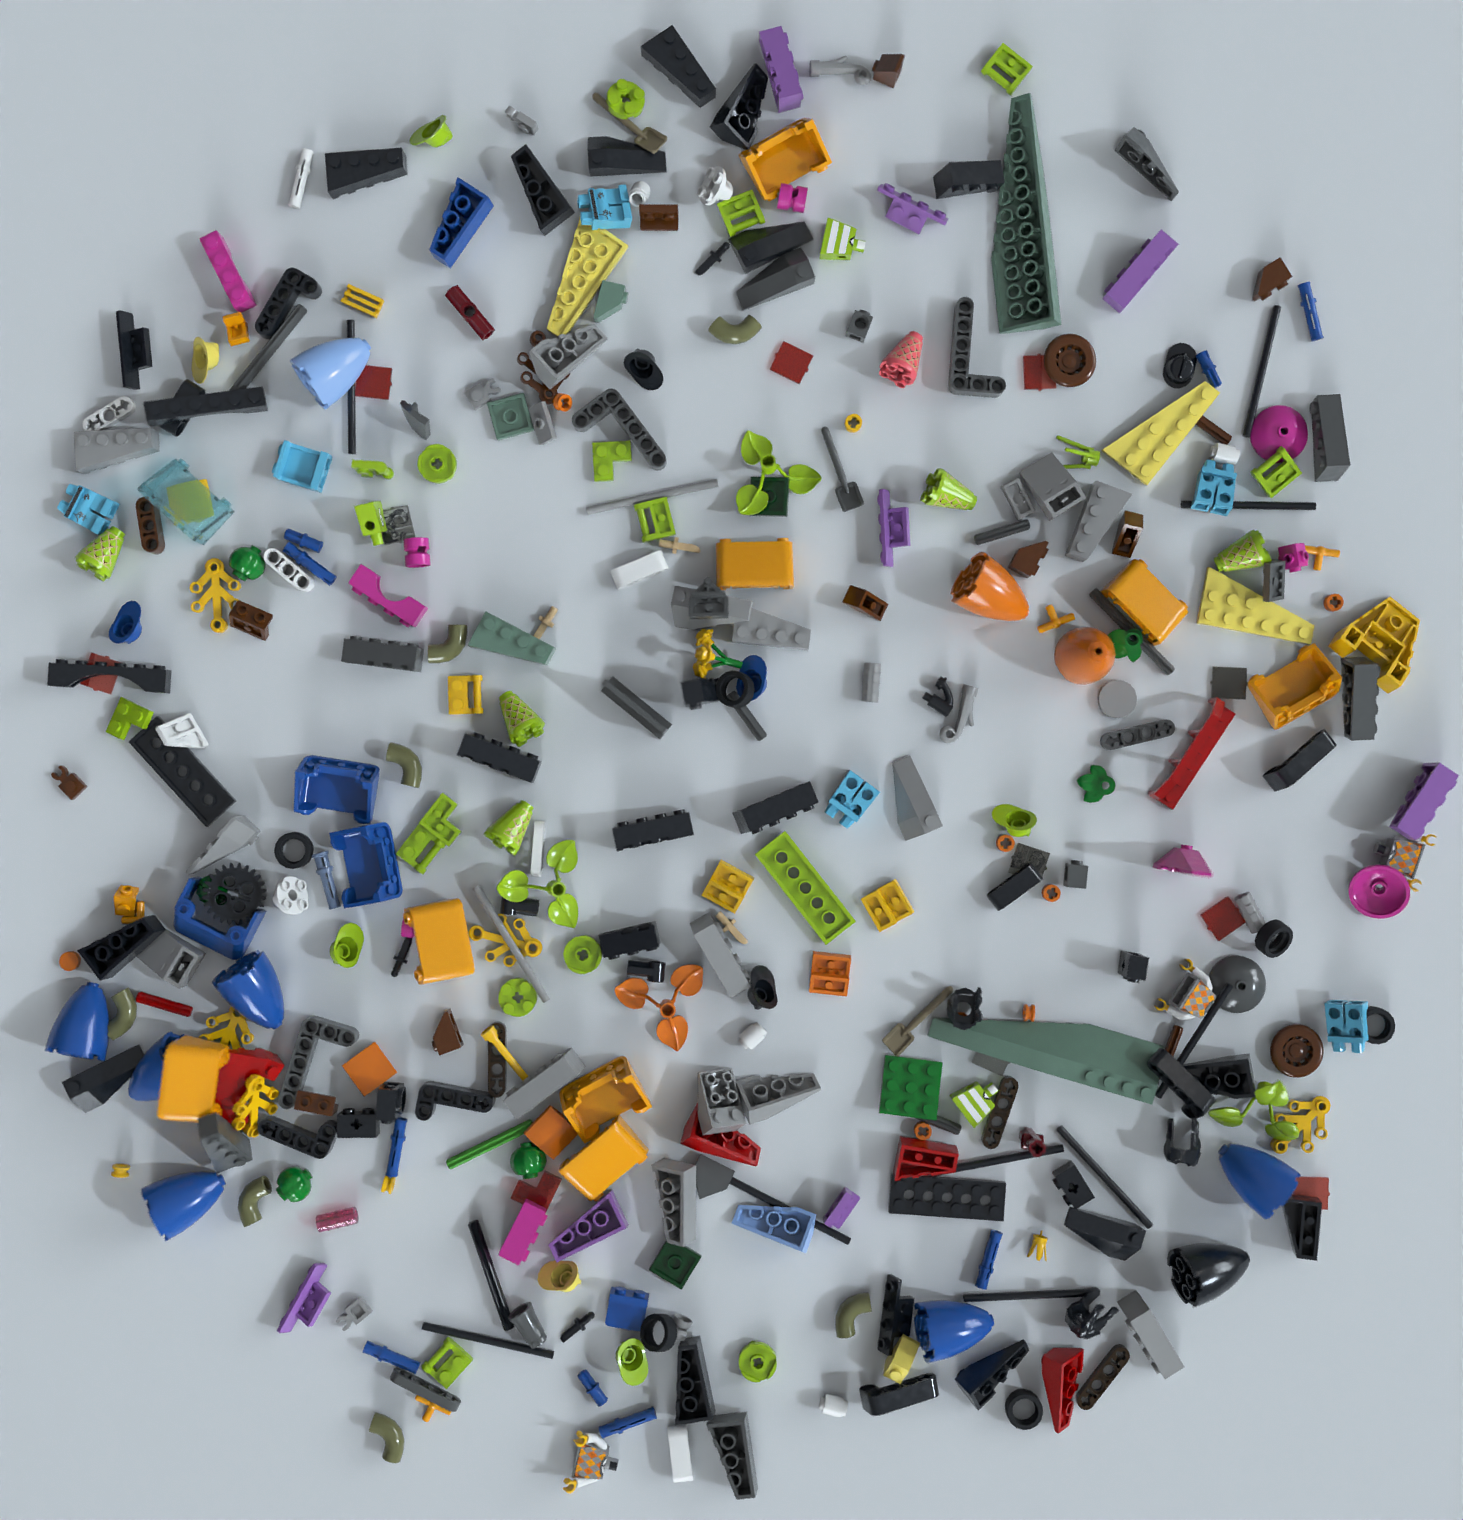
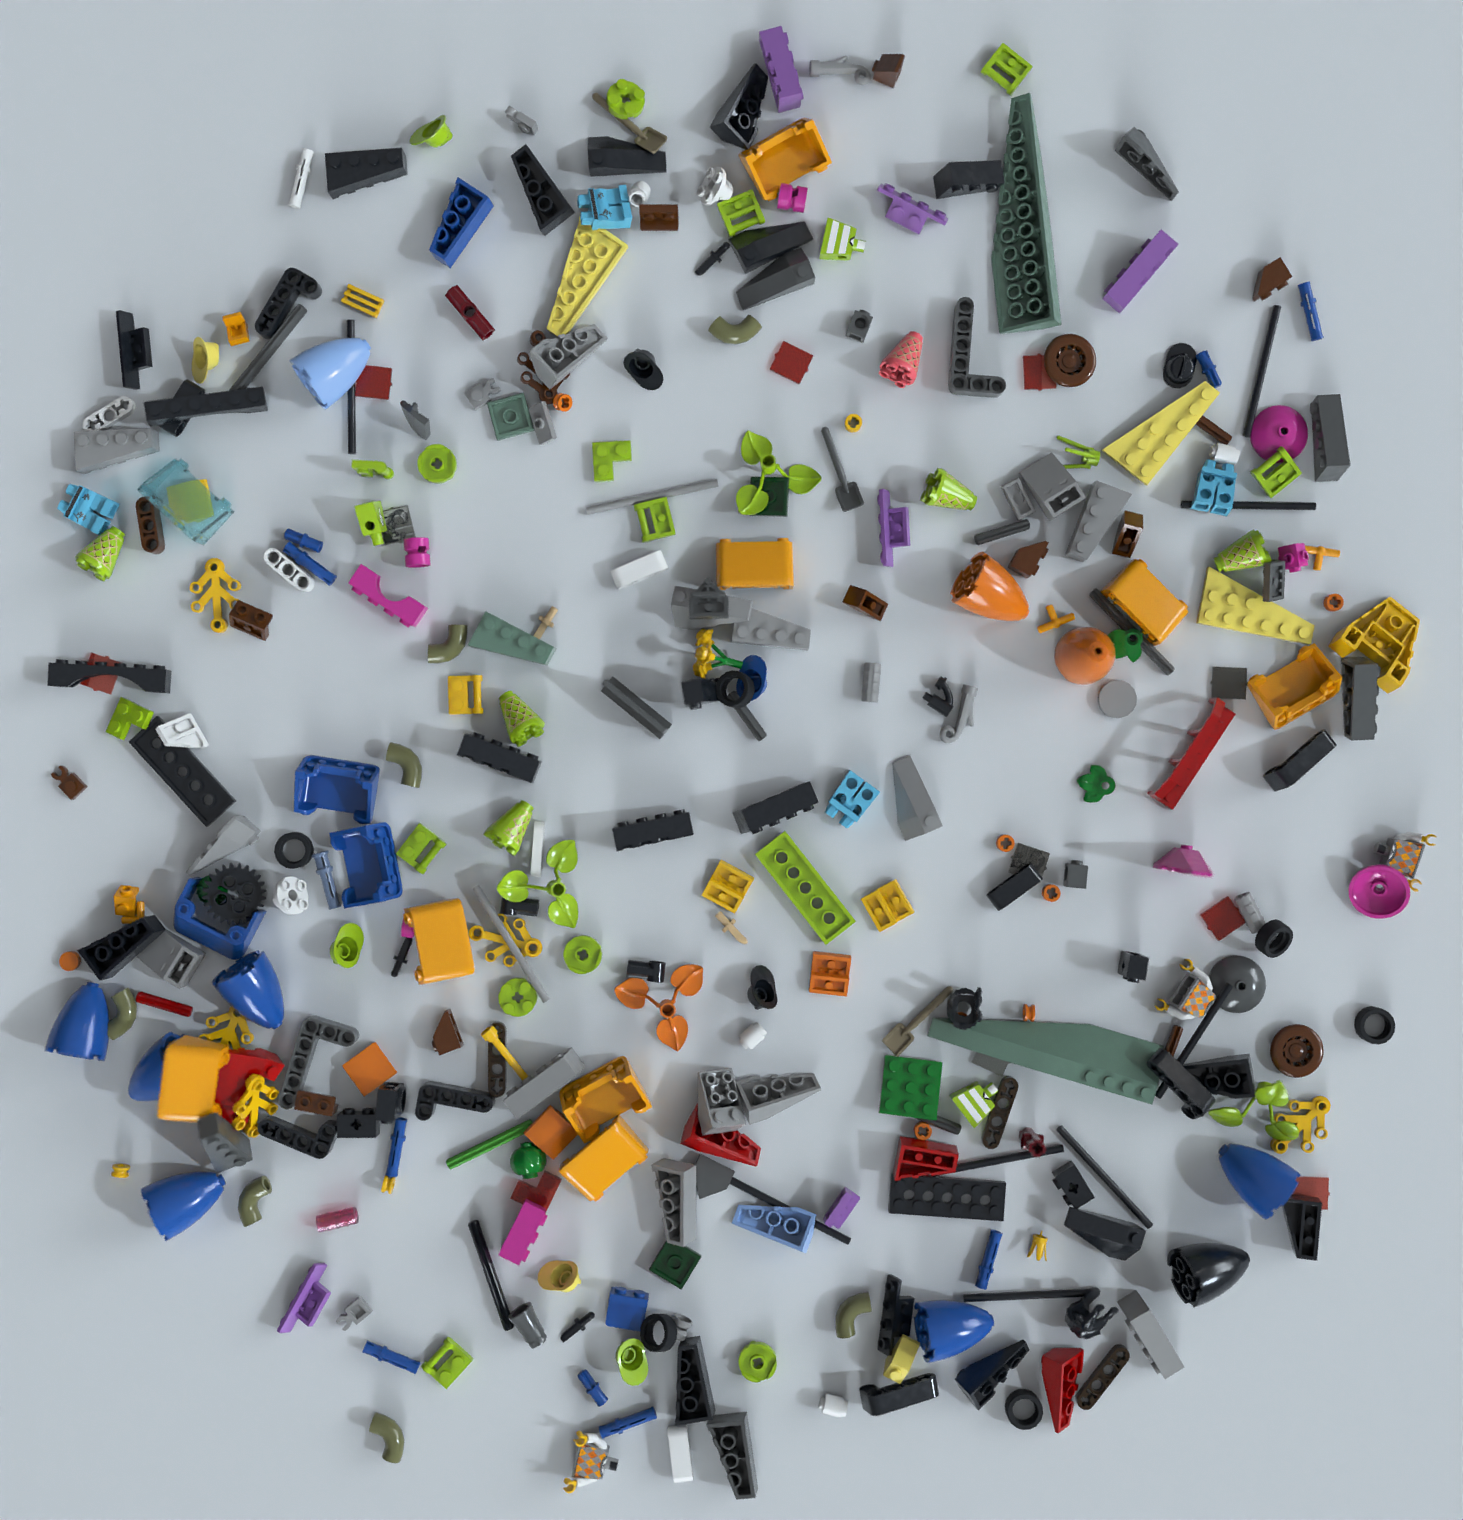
black wedge [62,1045,144,1113] -> none
blue piece [109,601,142,644] -> none
dark pink arch [199,230,257,313] -> none
green plant [229,545,265,581] -> none
medium azure panel [272,440,333,493] -> none
green plant [276,1166,313,1202] -> none
dark grey wedge [341,636,424,672] -> none
dark grey beam [390,1368,461,1412] -> none
light orange piece [415,1395,451,1422] -> none
lime plate [419,793,462,846] -> none
black piece [422,1322,554,1359] -> none
medium lavender wedge [549,1190,629,1263] -> none
dark grey beam [572,388,667,471] -> none
sand green slope [593,280,628,323] -> none
black wedge [598,921,661,960] -> none
black wedge [640,25,716,108] -> none
tan piece [659,537,700,554] -> none
light grey wedge [690,912,751,998] -> none
lime piece [991,804,1037,837] -> none
dark grey beam [1100,720,1175,750] -> none
black piece [1163,1118,1201,1167] -> none
medium azure hips [1324,1000,1369,1053] -> none
medium lavender wedge [1389,762,1459,840] -> none

